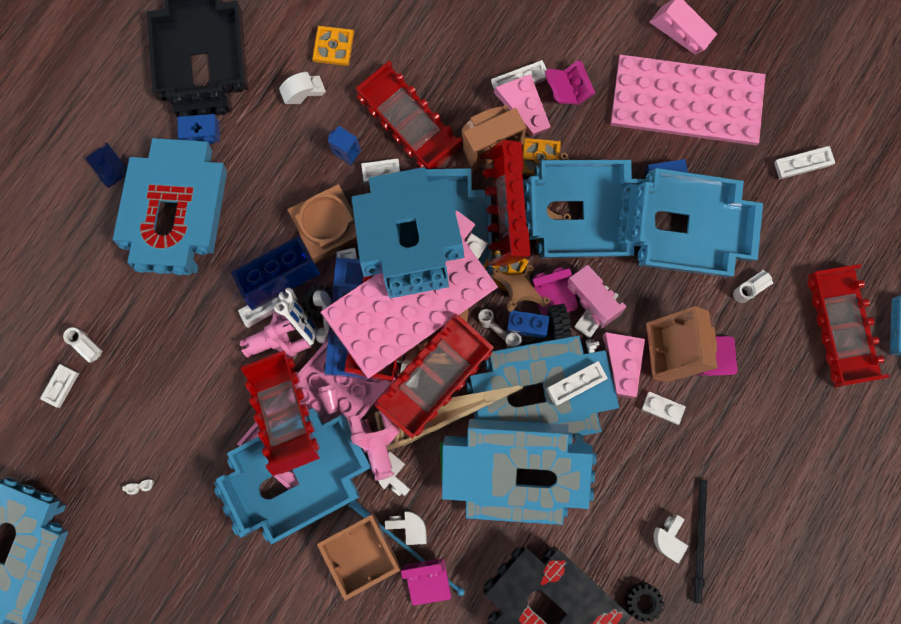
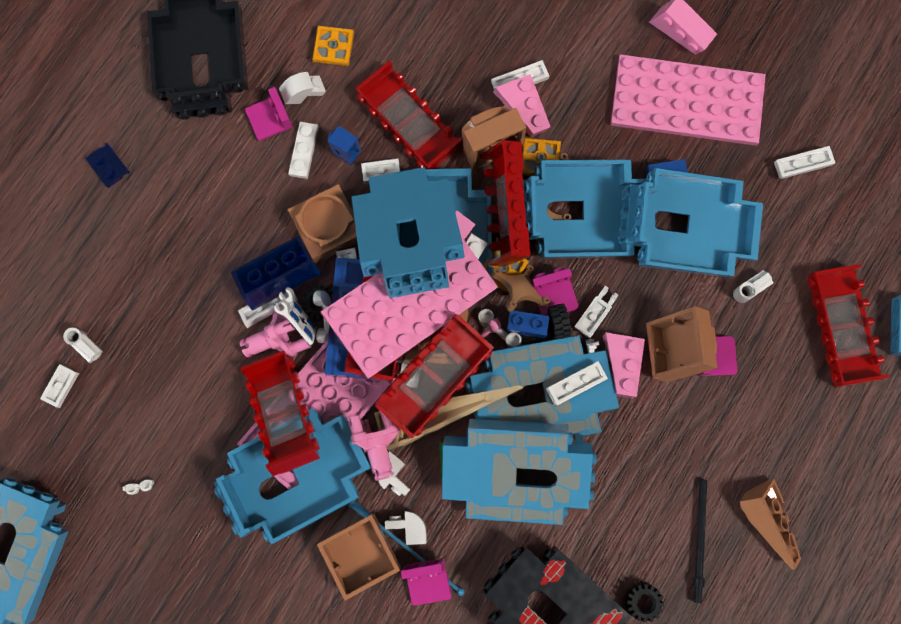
dark azure panel [113,138,227,275] -> none
blue brick [177,114,220,145] -> none
bright pink cone [318,384,339,414] -> none
dark pink bracket [545,60,596,105] -> none
bright pink wedge [568,265,627,328] -> none
white plate [641,392,686,425] -> none
white brick [654,514,688,563] -> none
none -> dark pink bracket [245,87,293,141]
none -> white plate [288,122,319,179]
none -> bright pink hand [480,318,502,338]
none -> nougat wedge [740,478,801,570]

